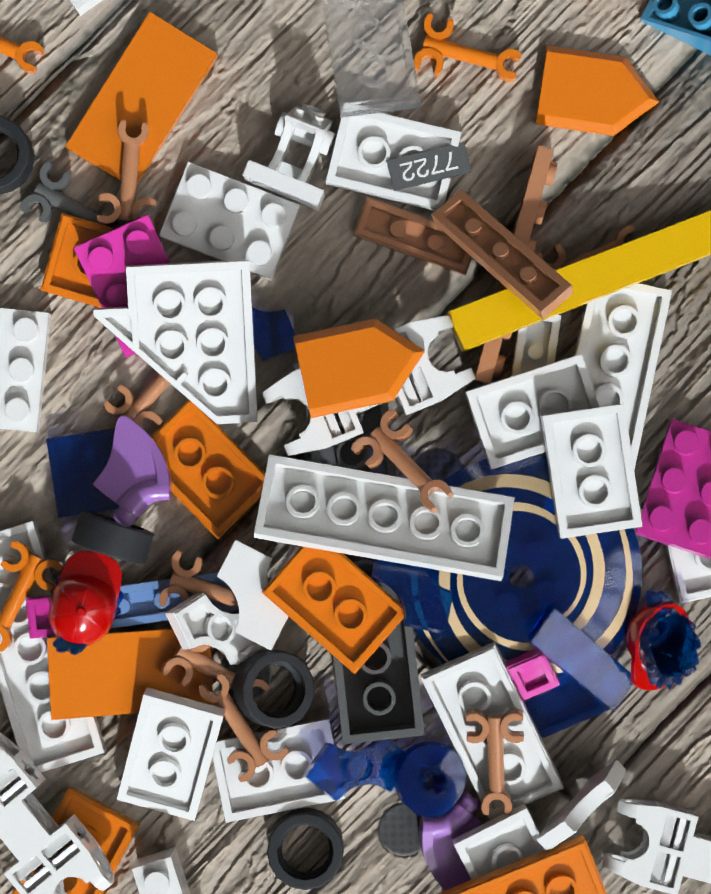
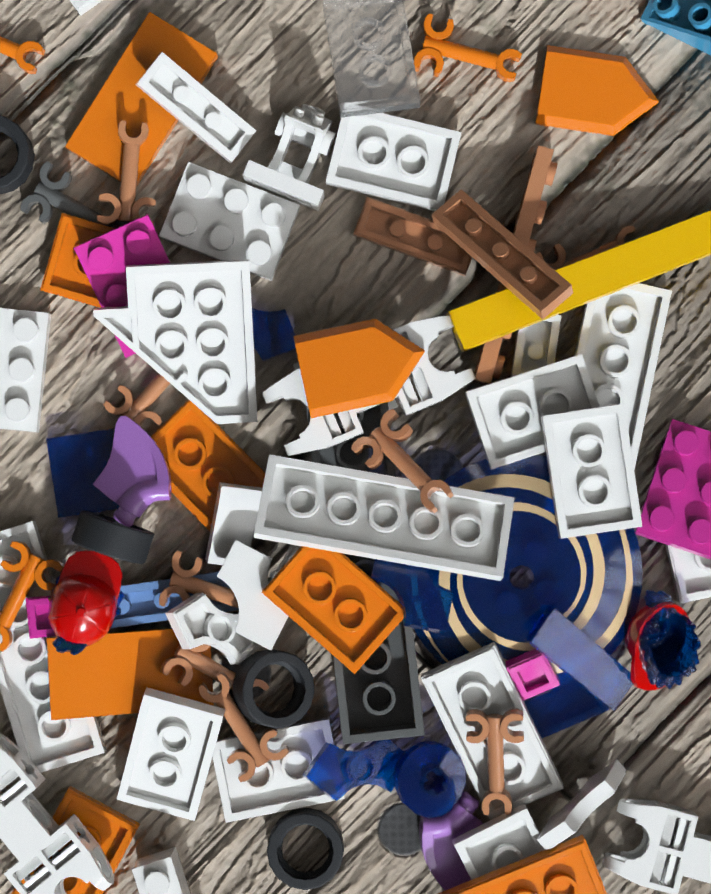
dark grey sticker [386,142,472,191] -> none
none -> white plate [135,52,256,163]
none -> white tile [205,482,263,565]

